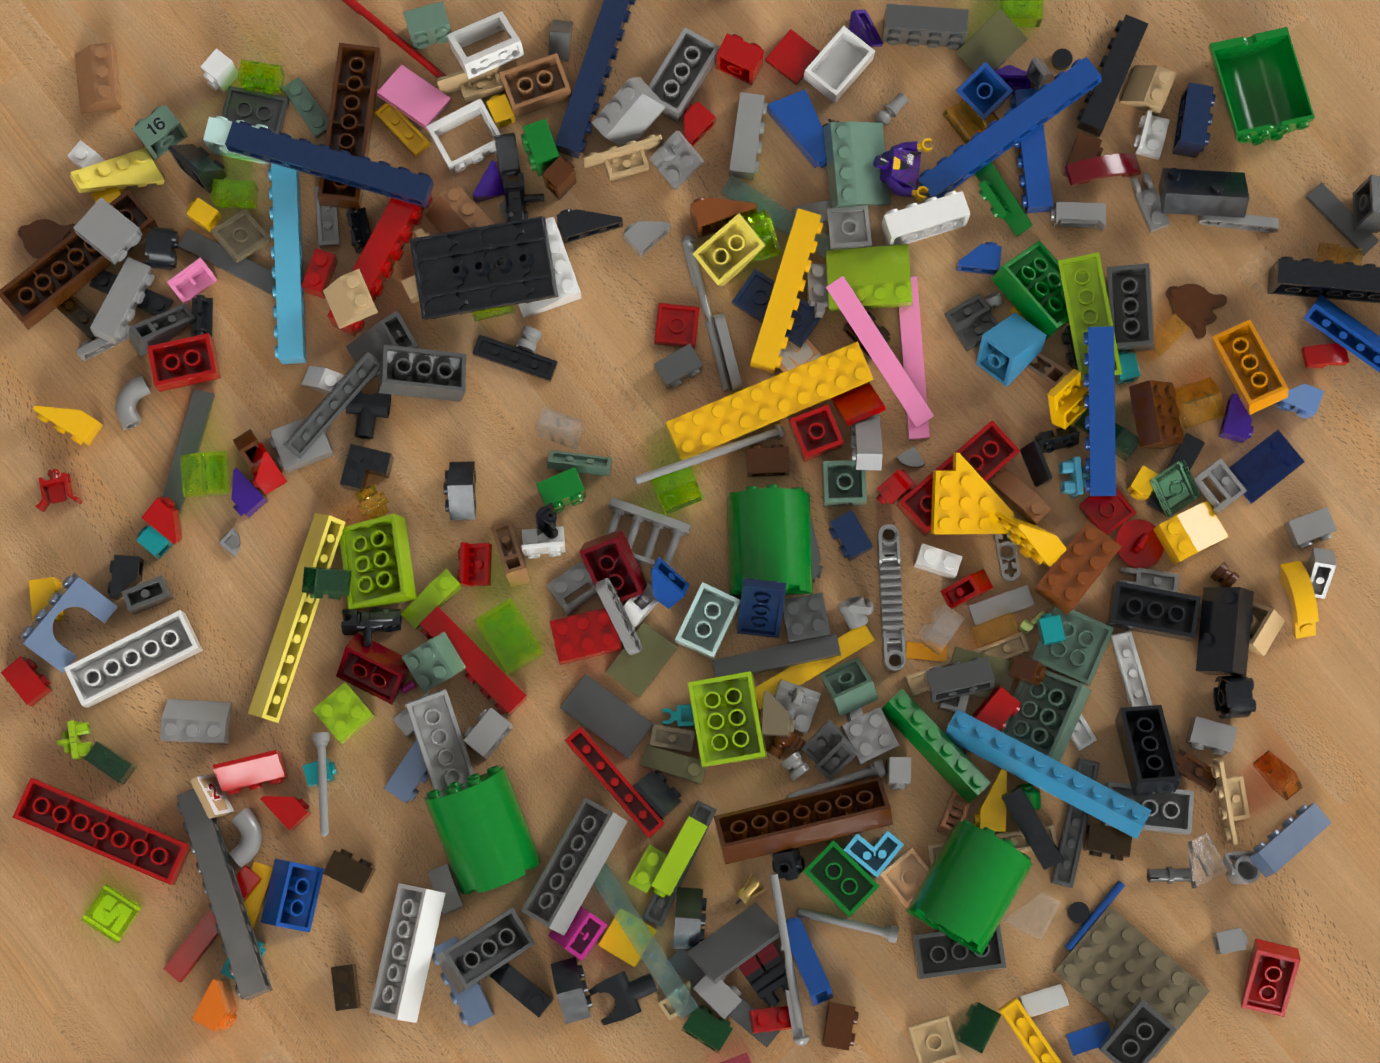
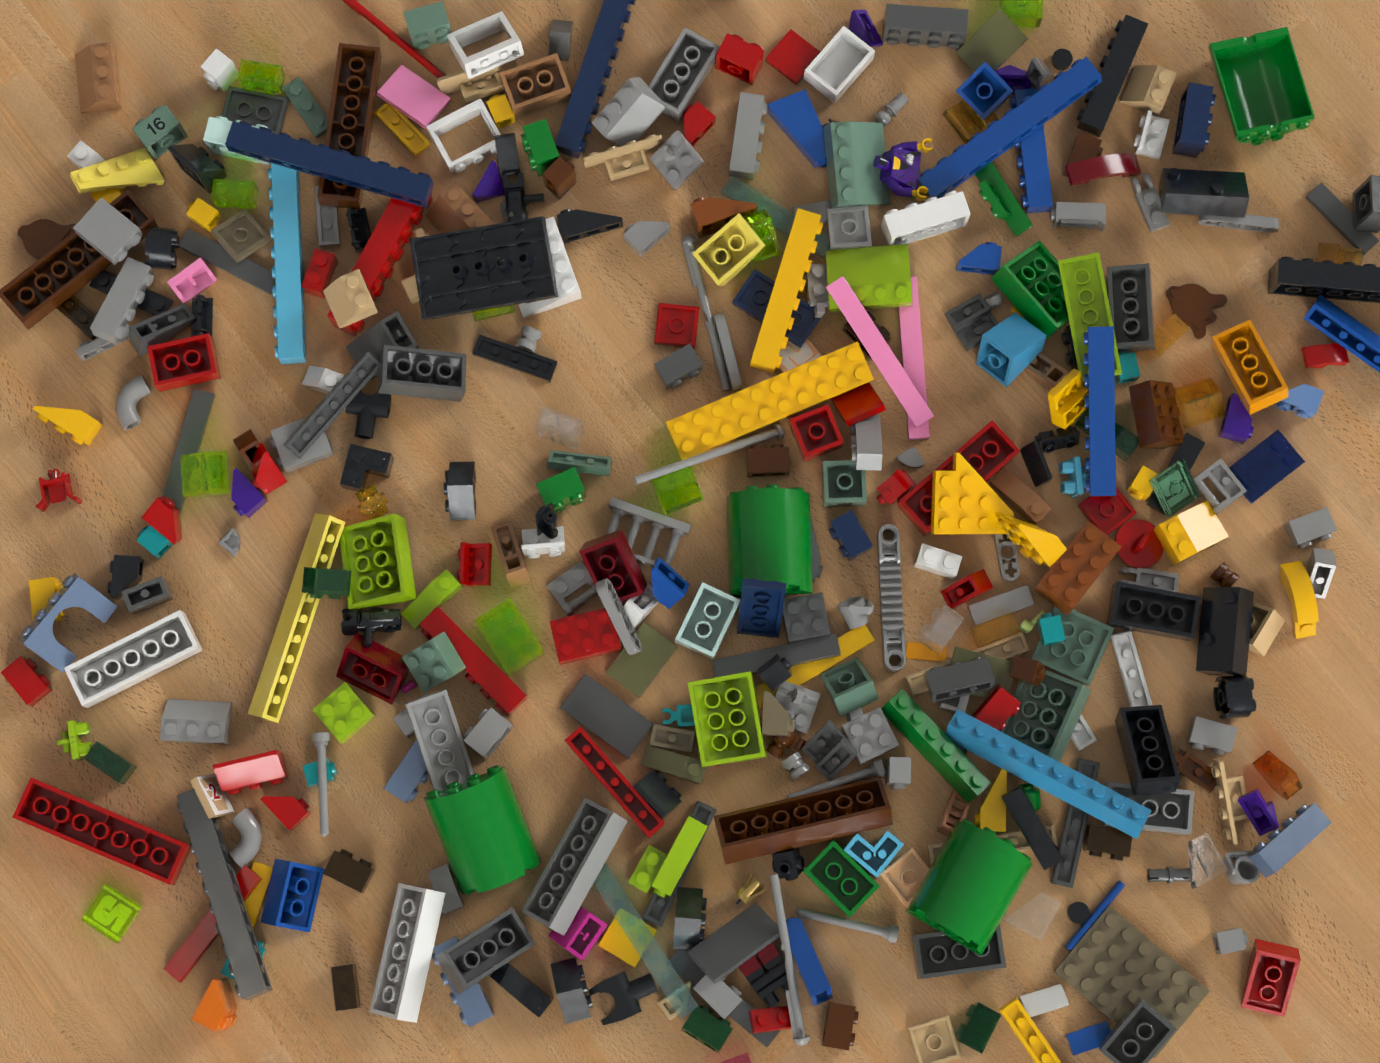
none -> black brick [758,654,792,691]
none -> dark purple slope [1238,788,1279,836]

